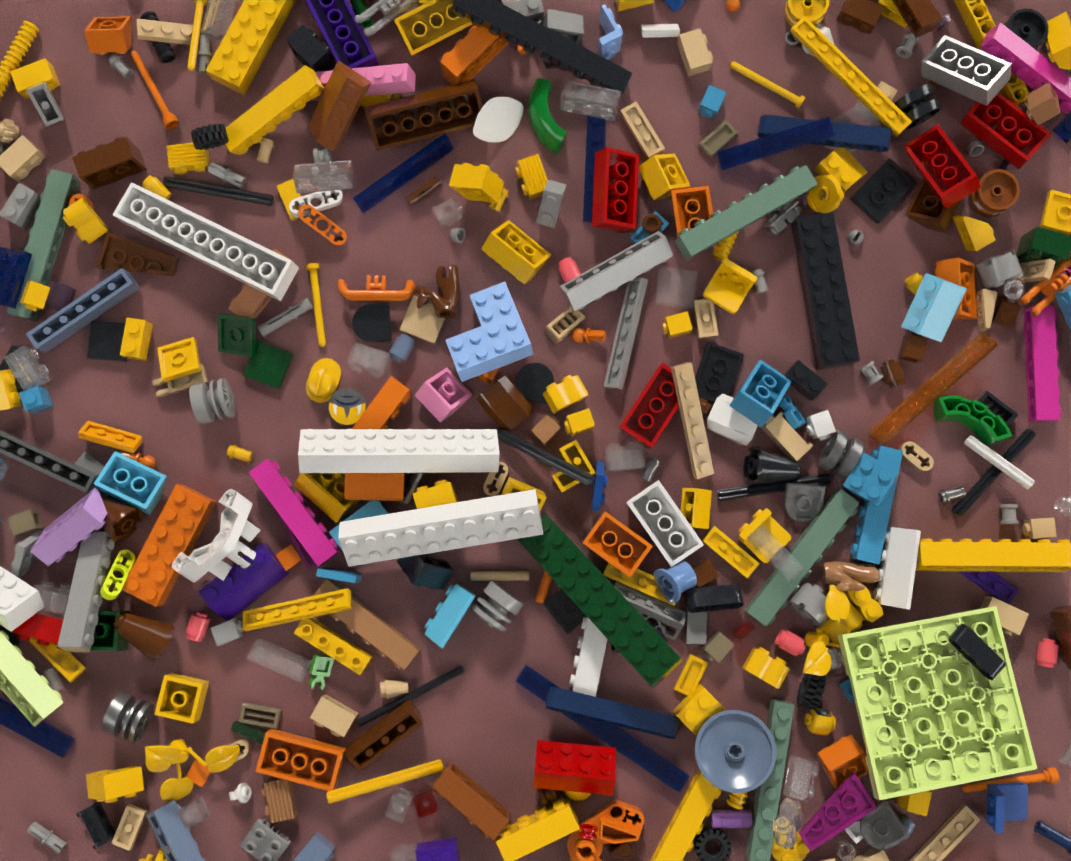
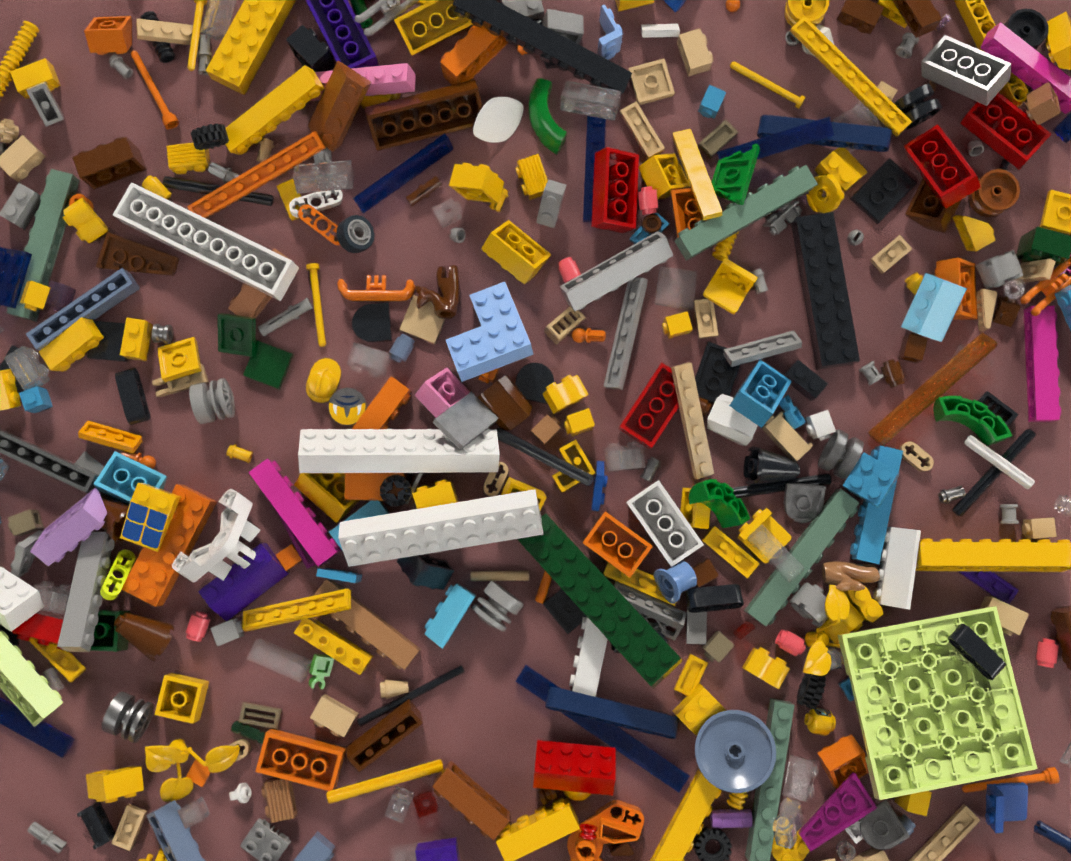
none -> yellow brick [39,317,104,372]
none -> black beam [115,368,151,425]
none -> slope [120,483,181,552]
none -> flat silver wheel [152,324,173,344]
none -> orange tile [187,131,326,219]
none -> wheel [336,215,375,253]
none -> black gear [380,475,412,506]
none -> flat silver tile [433,392,498,450]
none -> tan plate [628,59,675,105]
none -> coral brick [638,186,659,215]
none -> yellow tile [673,129,722,221]
none -> green brick [689,479,750,528]
none -> green wing [711,144,760,205]
none -> light grey plate [723,330,802,367]
none -> tan plate [870,235,912,274]

